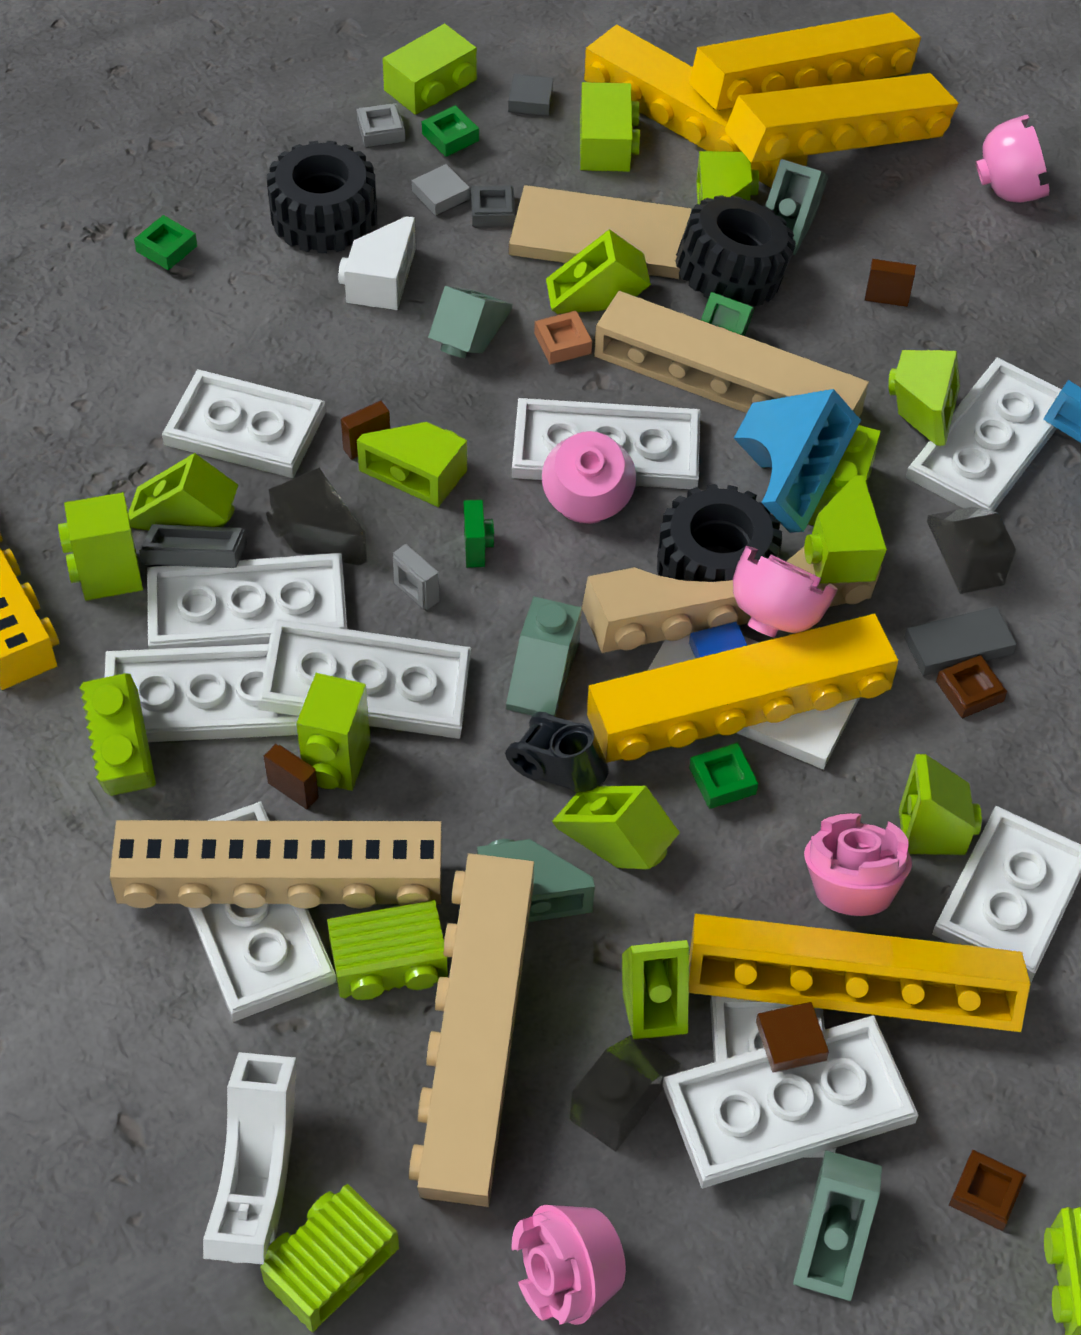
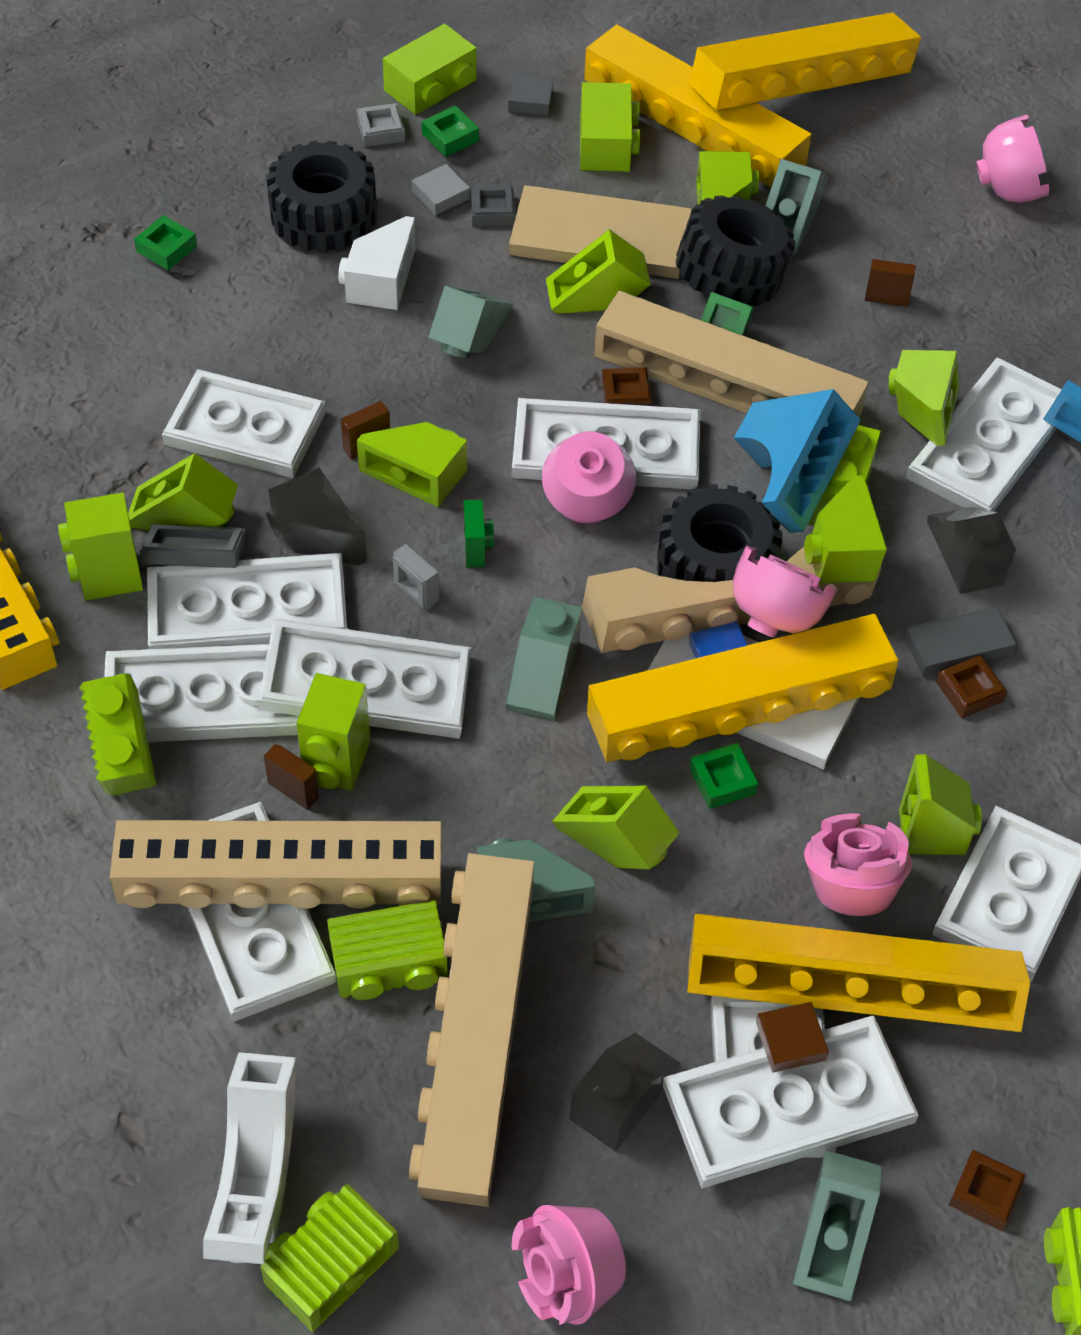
black piece [505,712,609,792] -> none
nougat plate [534,311,592,364] -> none
lime slope [622,940,689,1040] -> none
yellow brick [724,73,959,163] -> none
none -> reddish brown tile [602,367,651,406]

